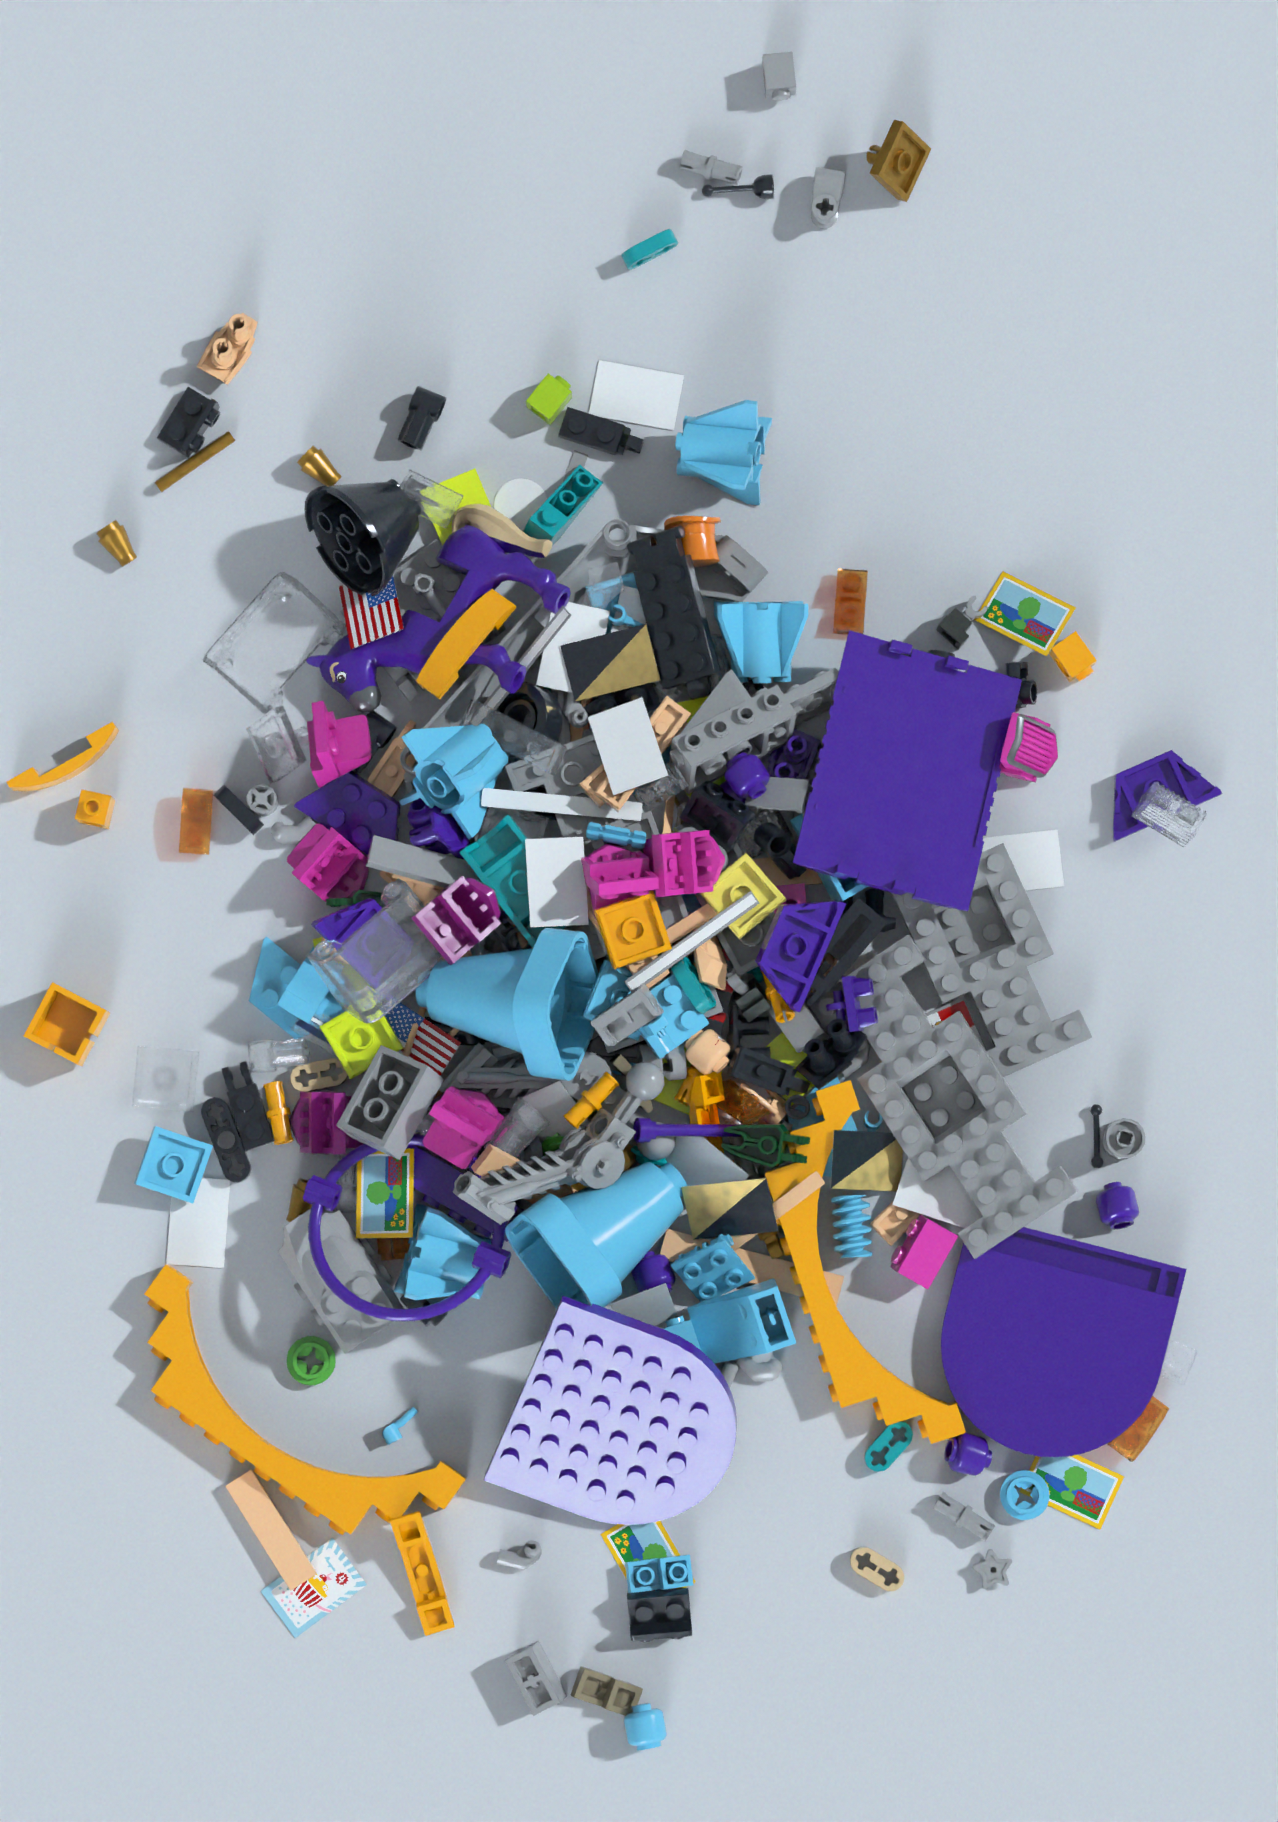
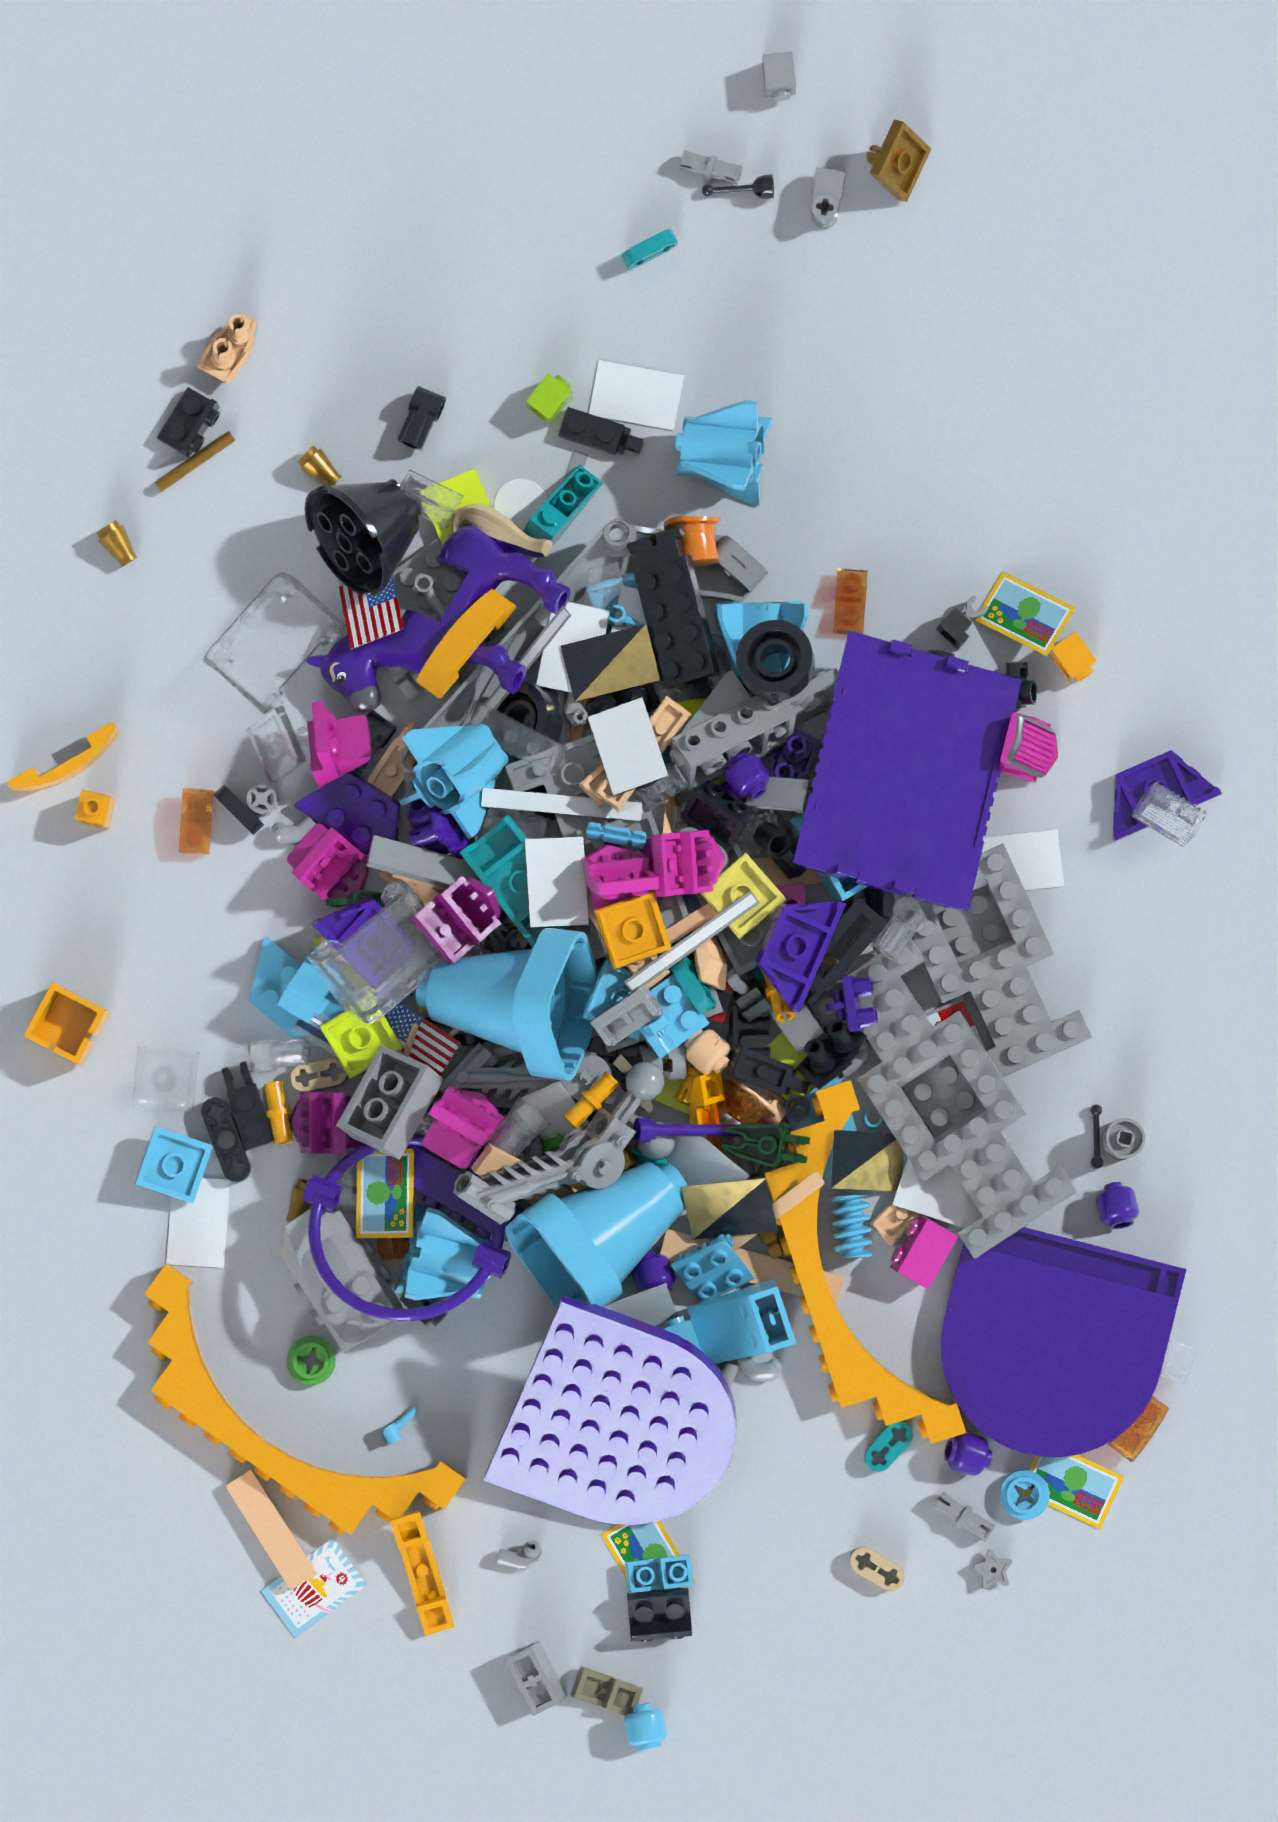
none -> black piece [736,620,815,702]
none -> clear piece [873,897,927,961]

